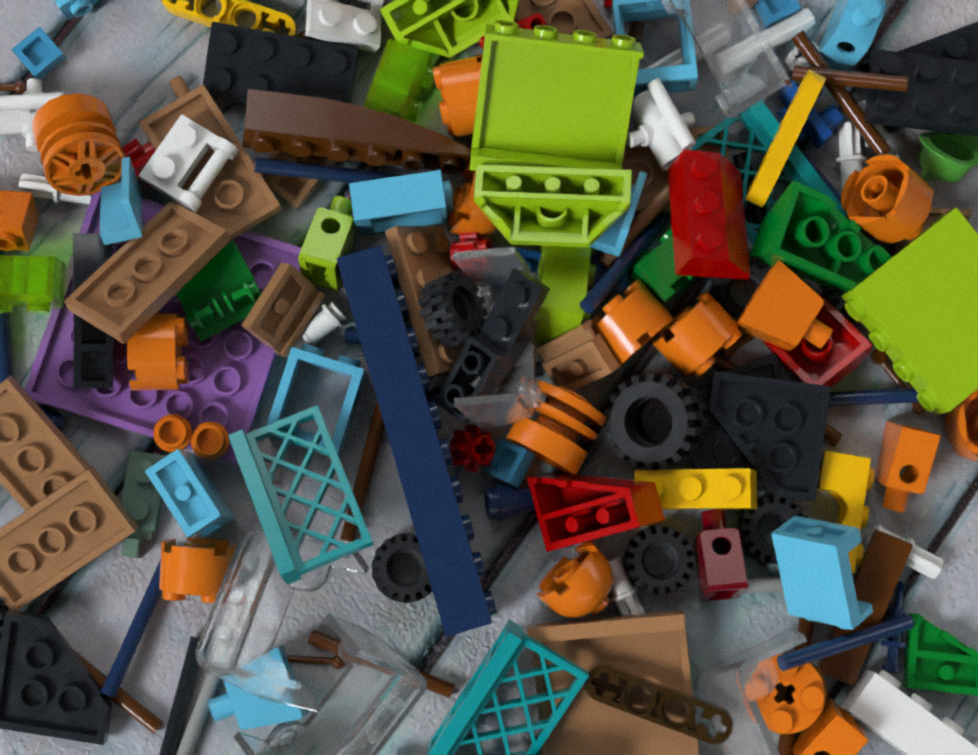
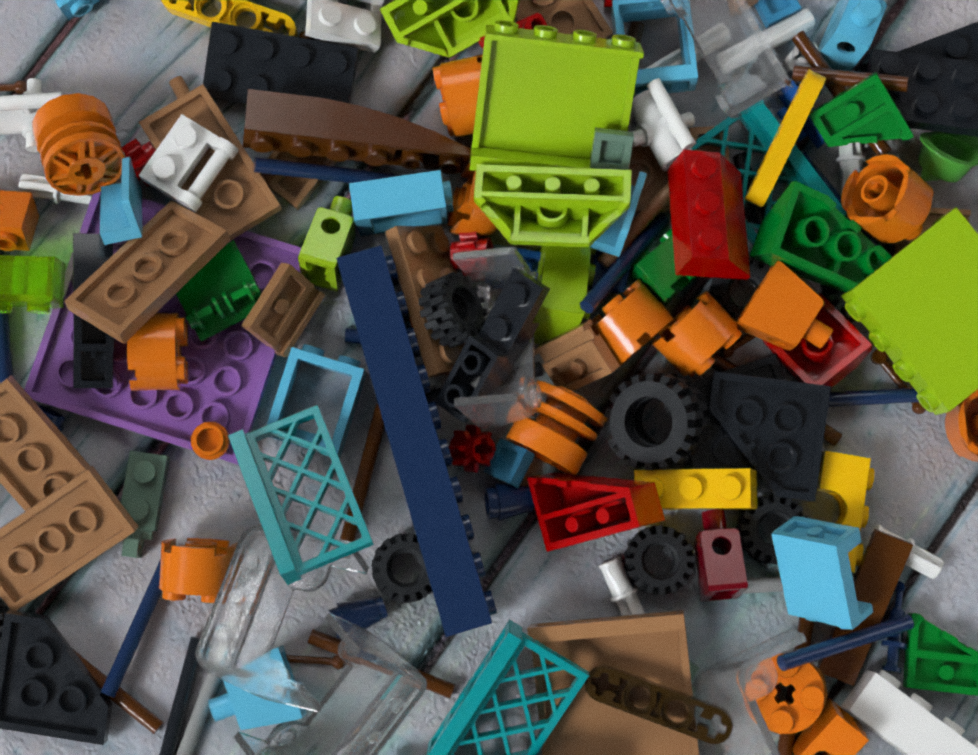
dark azure plate [11,26,67,79] -> none
medium azure panel [145,449,236,538] -> none
orange plate [153,414,193,452] -> none
white pin [301,302,347,347] -> none
clear neon green brick [363,39,434,123] -> none
orange cylinder [537,542,613,618] -> none
orange torso [875,421,941,513] -> none
none -> dark blue cone [328,596,388,639]
none -> sand green plate [589,127,634,170]
none -> green wing [809,72,914,147]

